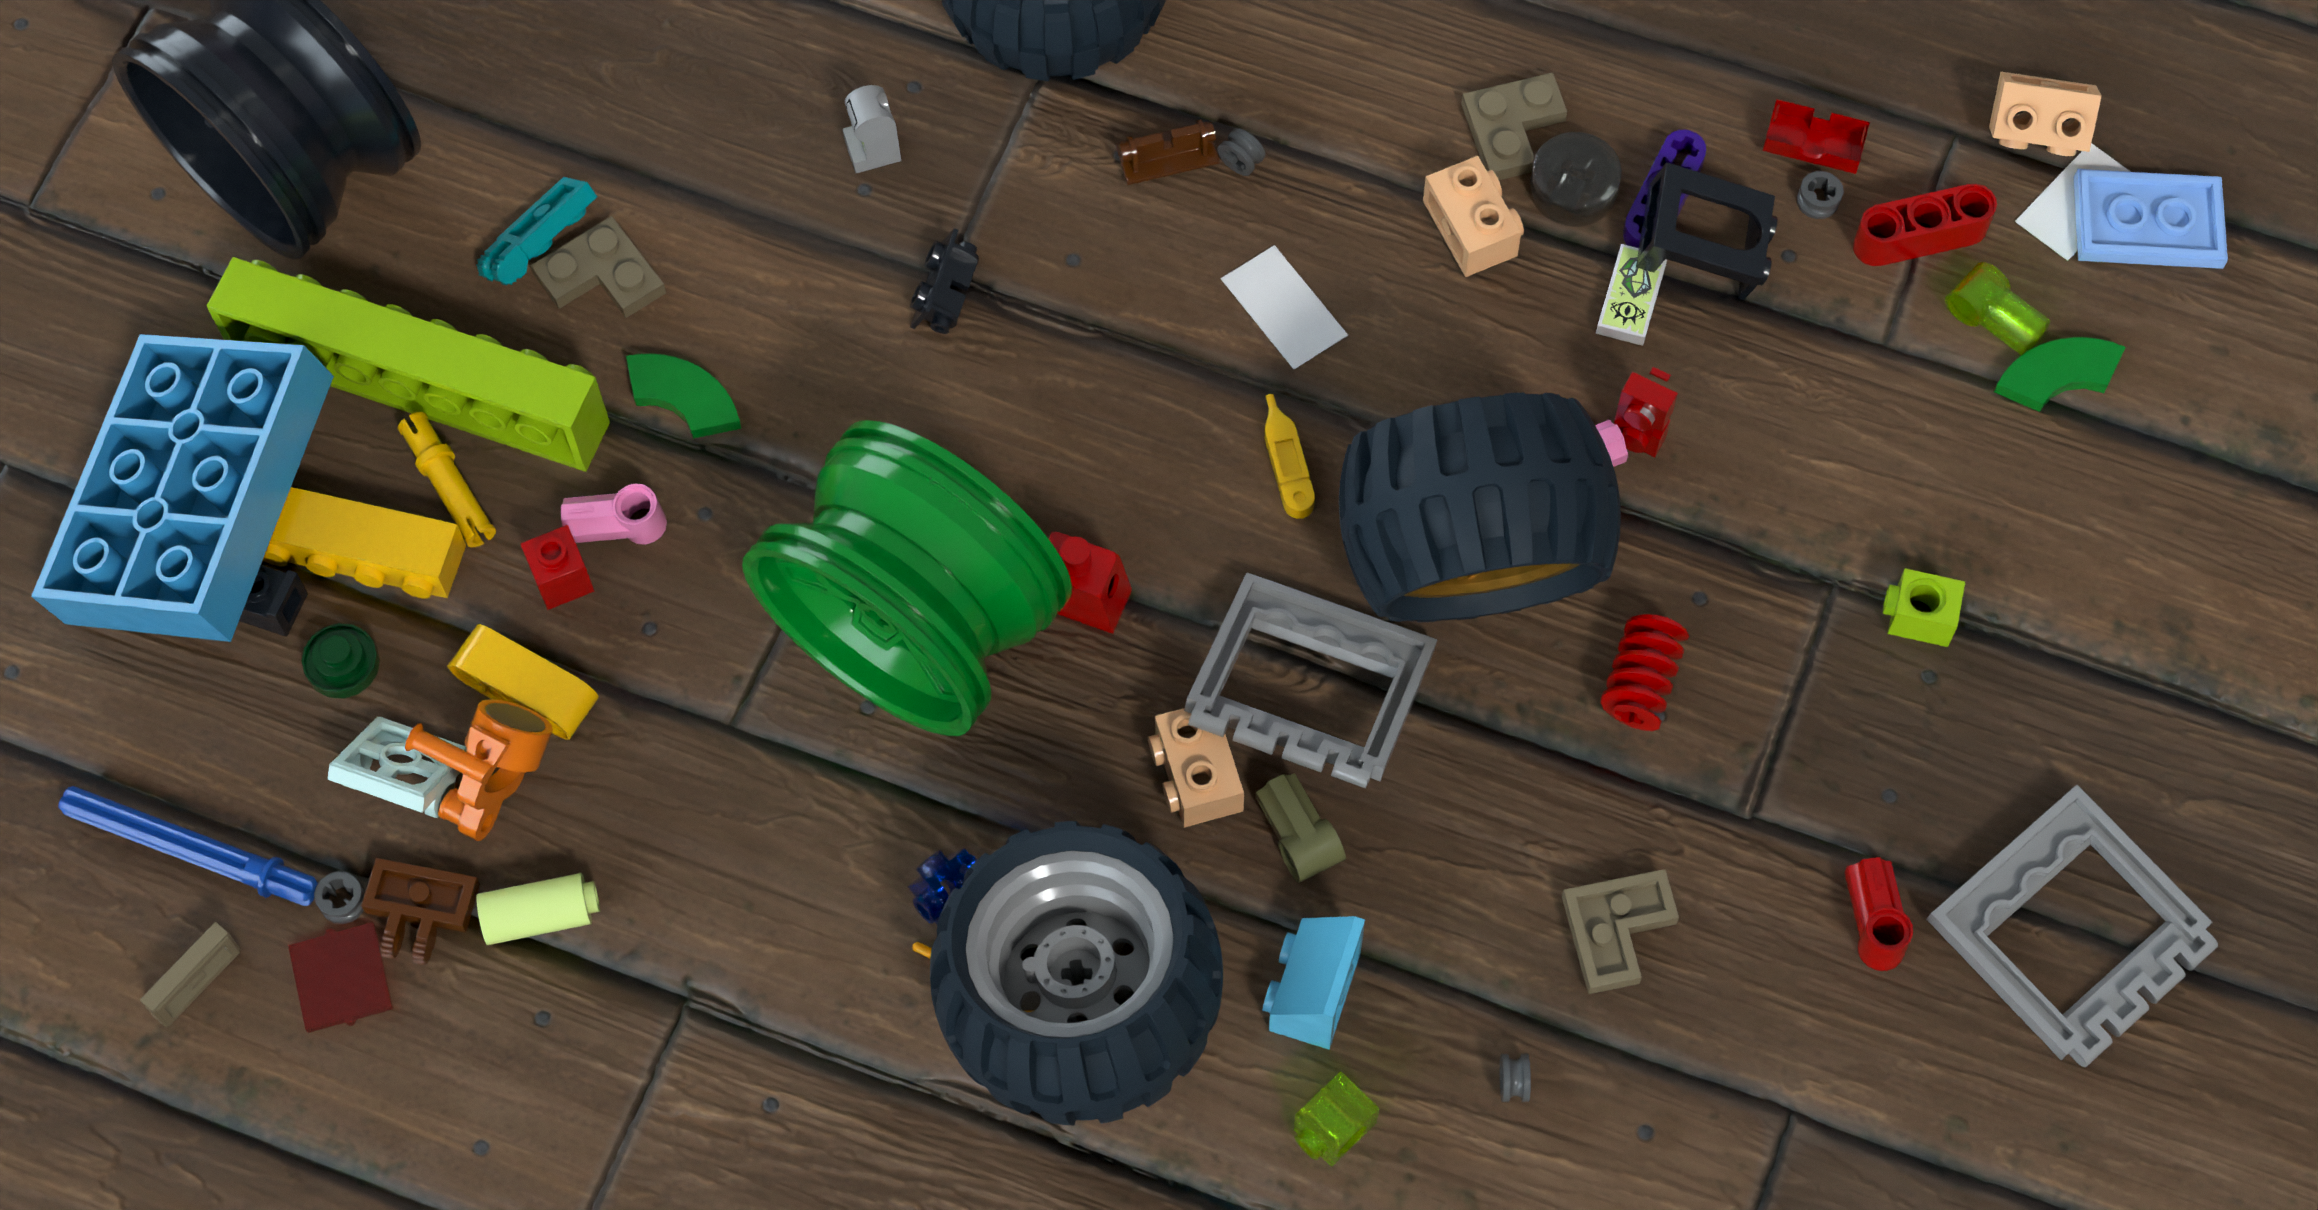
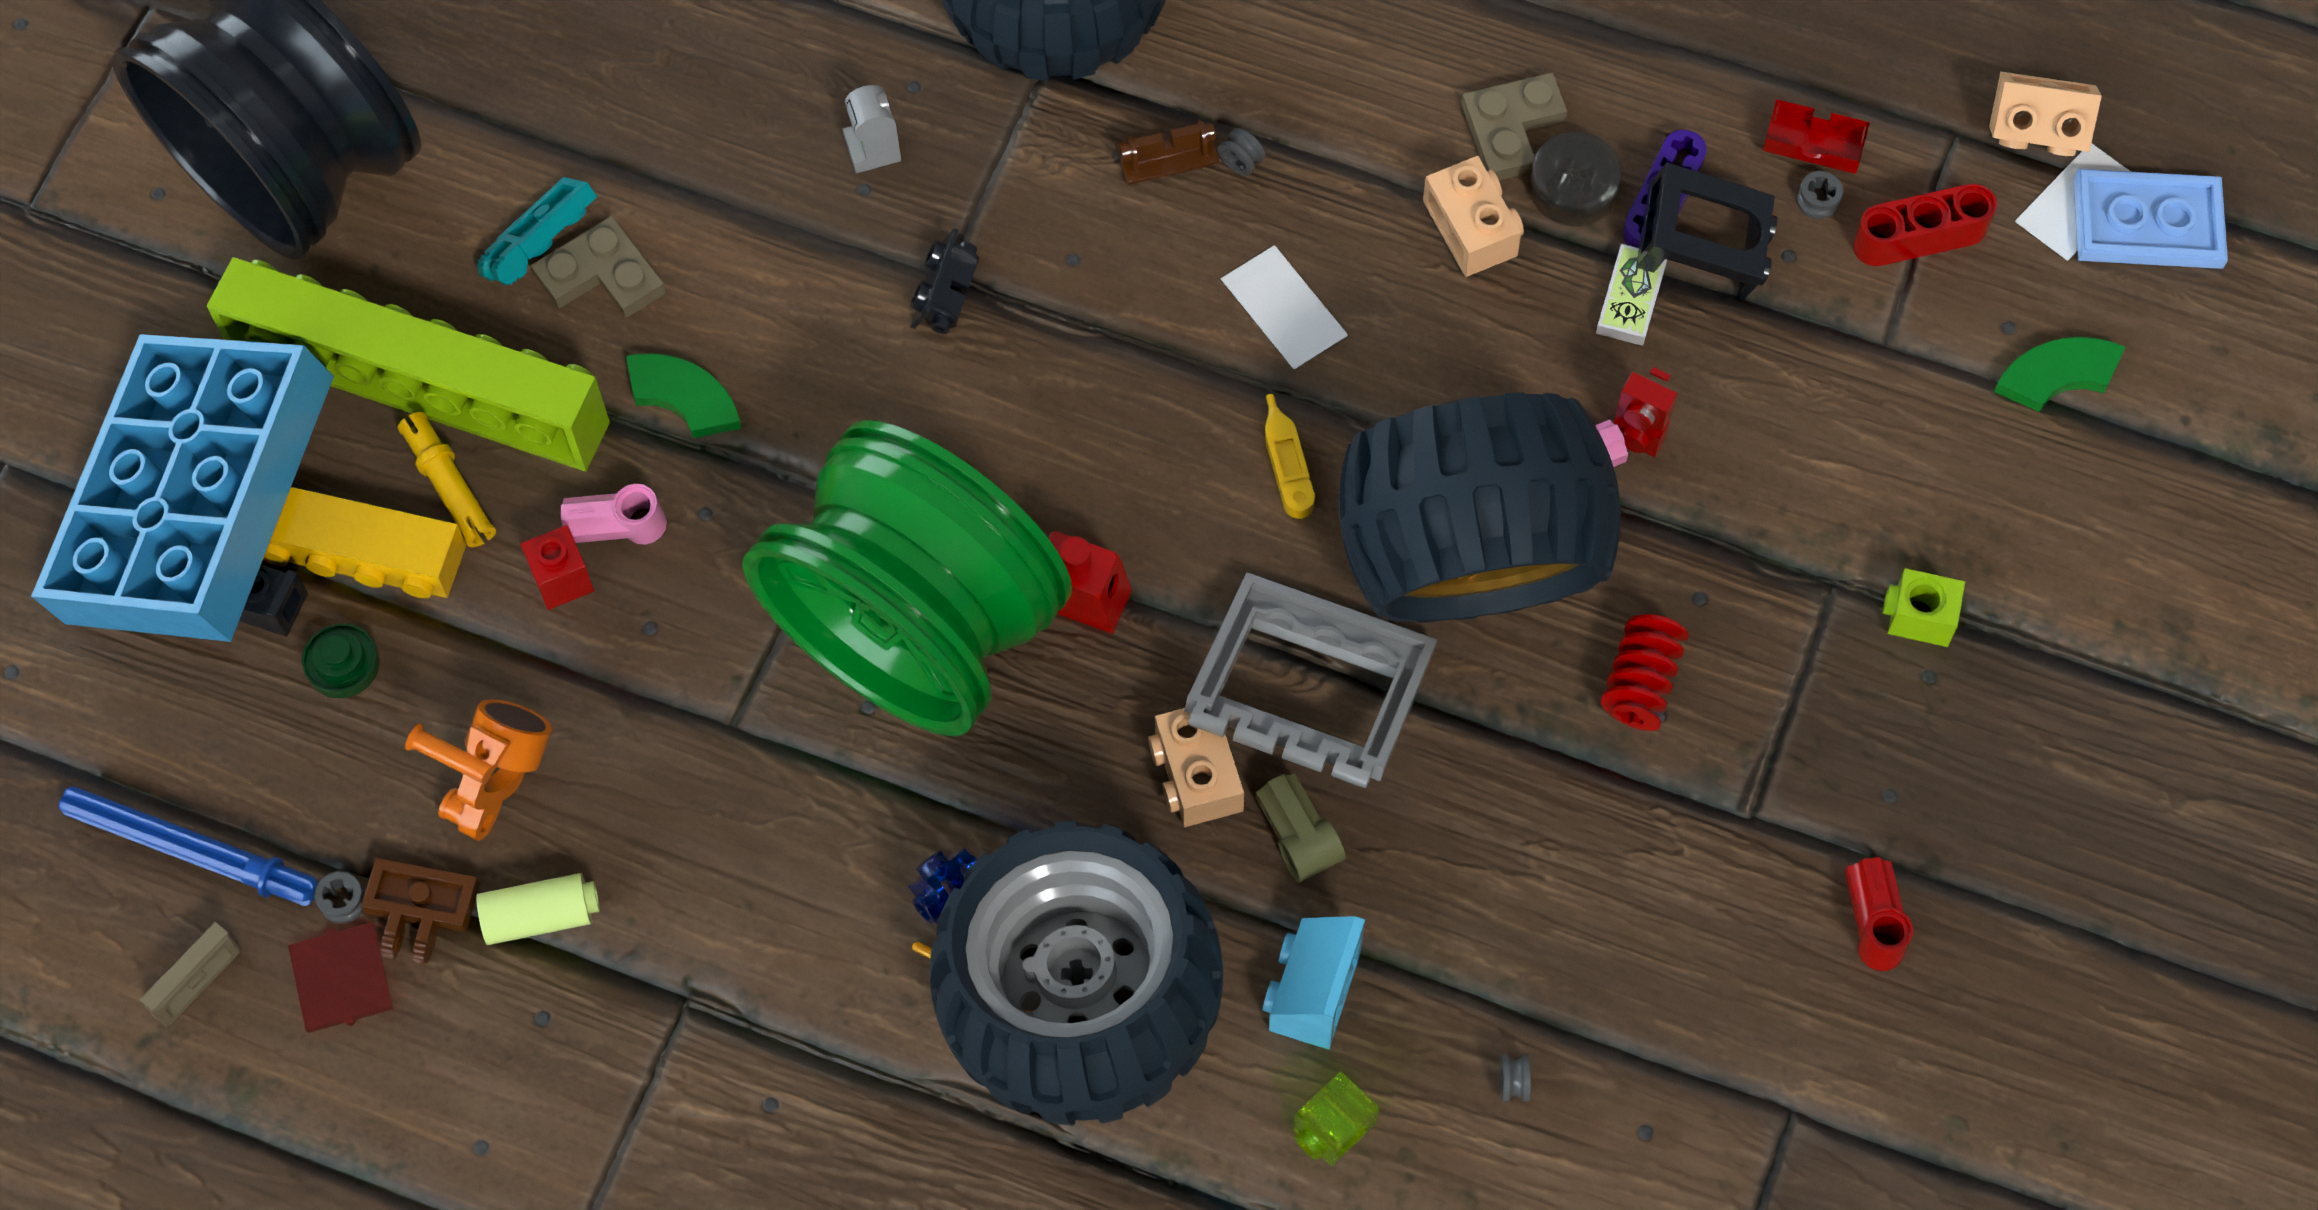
light aqua piece [328,716,467,818] -> none
yellow beam [447,624,599,740] -> none
dark tan plate [1562,869,1679,994] -> none
light grey hinge [1926,785,2218,1067] -> none
clear neon green piece [1945,262,2051,355] -> none

